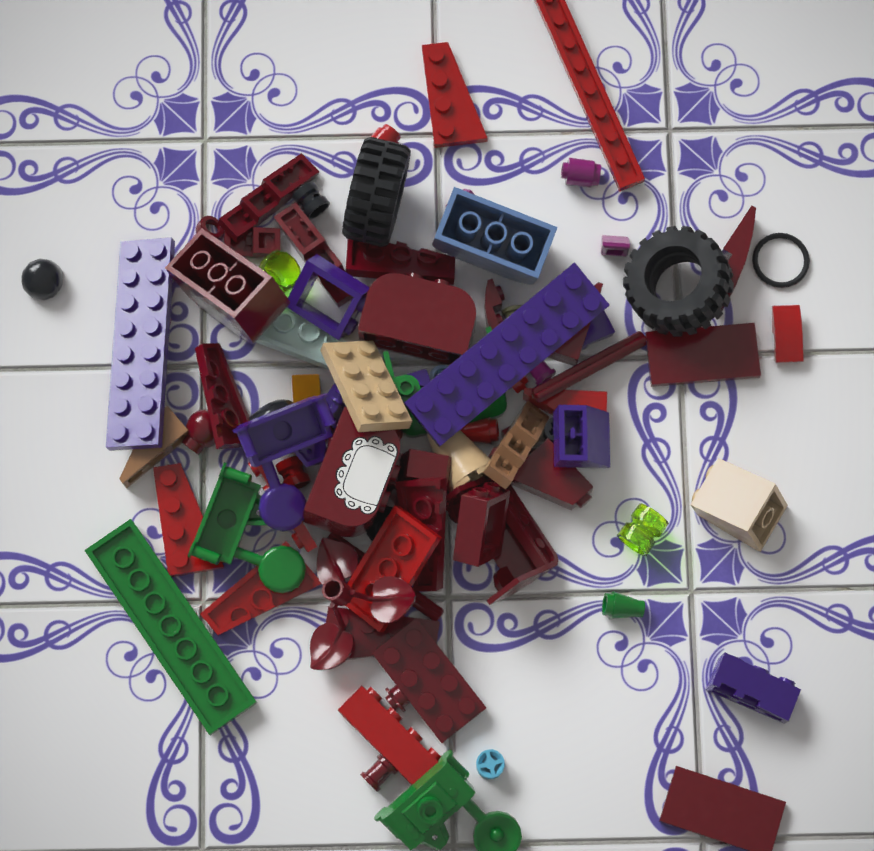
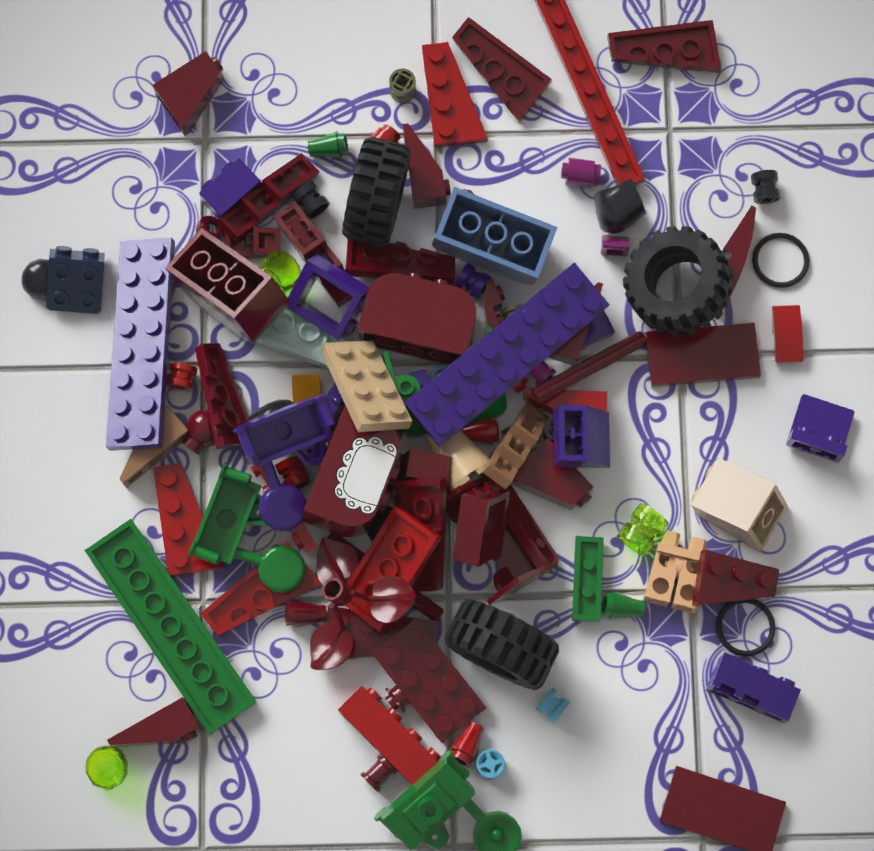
none -> dark blue bracket [46,246,105,314]
none -> clear neon green hair [85,745,129,791]
none -> dark red slope [107,697,202,747]
none -> dark red slope [152,51,223,136]
none -> red wheel [166,363,198,392]
none -> dark purple brick [199,158,261,220]
none -> dark red cone [285,600,326,628]
none -> green cone [308,131,348,158]
none -> olive wheel [389,68,416,103]
none -> dark red slope [403,123,451,209]
none -> black tyre [445,599,559,690]
none -> red cone [450,722,484,767]
none -> dark red wing [452,17,552,123]
none -> dark purple wheel [454,263,491,300]
none -> medium azure wheel [535,688,571,724]
none -> green plate [571,536,604,622]
none -> black piece [594,179,646,234]
none -> dark red wing [607,20,721,73]
none -> light nougat hips [643,530,706,614]
none -> dark red wing [692,550,779,606]
none -> black tyre [716,599,776,657]
none -> black wheel [751,170,781,204]
none -> dark purple bracket [786,394,855,463]

